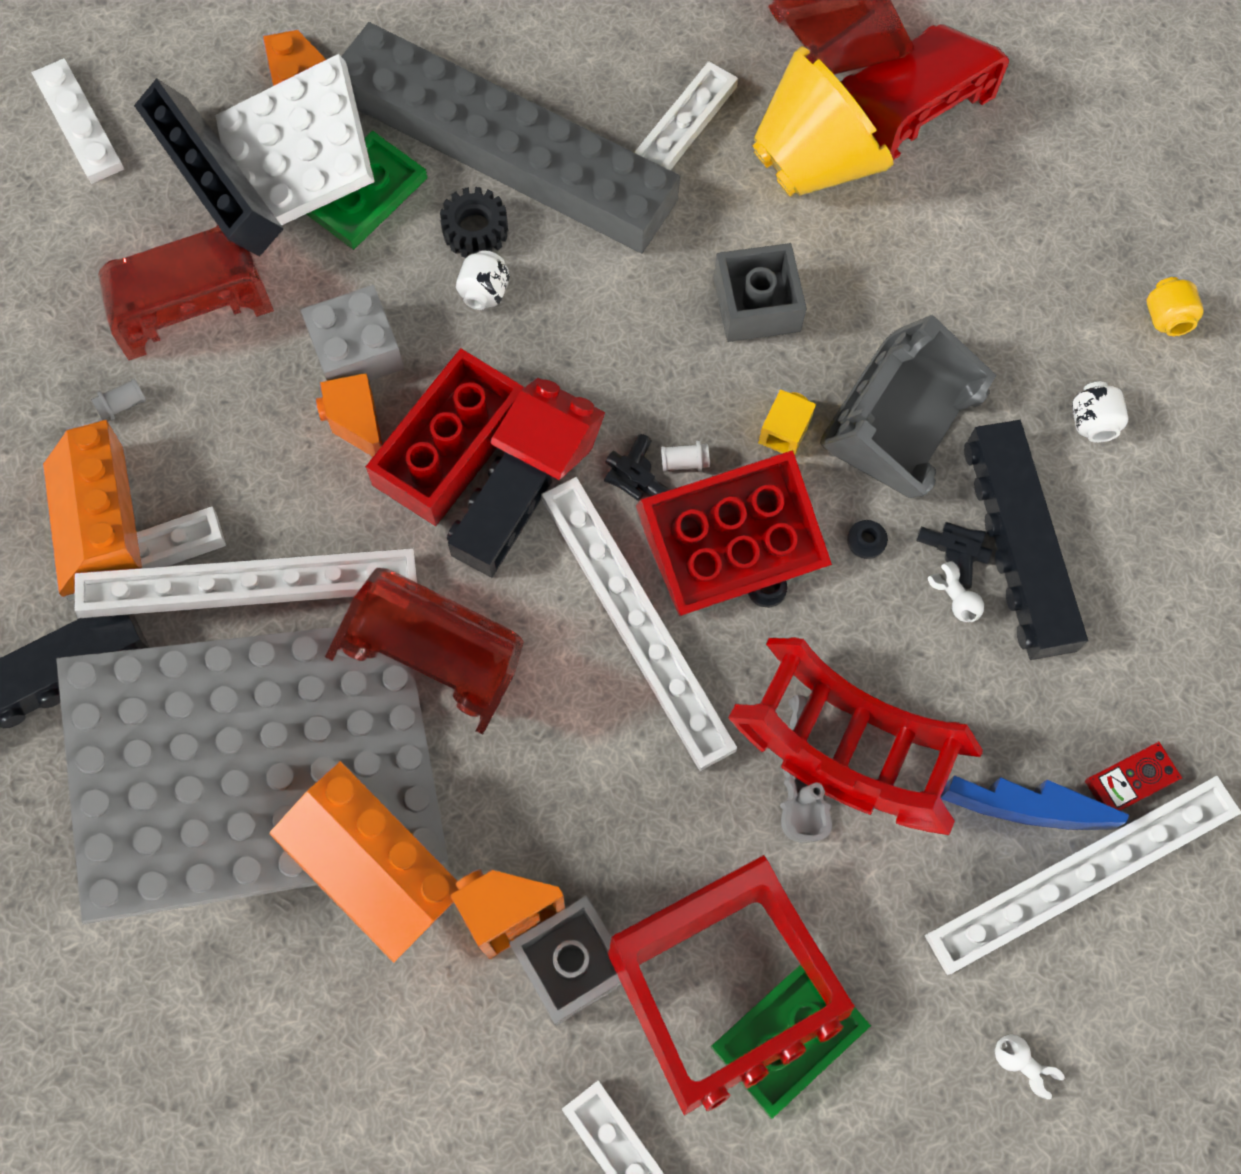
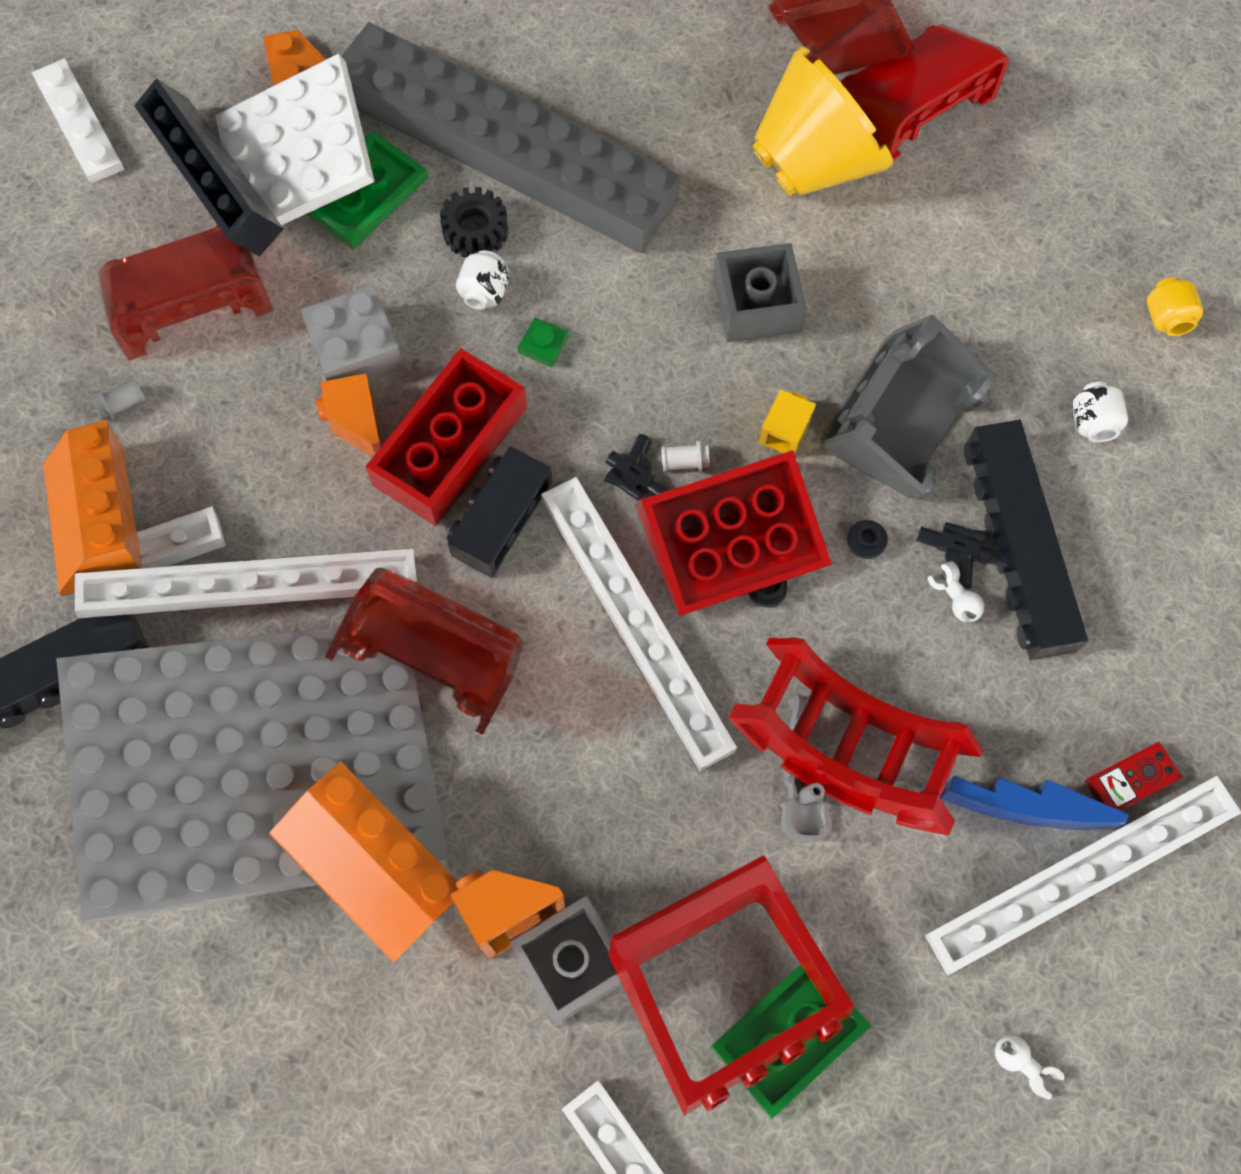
red slope [490,378,606,480] -> none
white plate [634,61,738,170] -> none
none -> green plate [518,317,569,368]

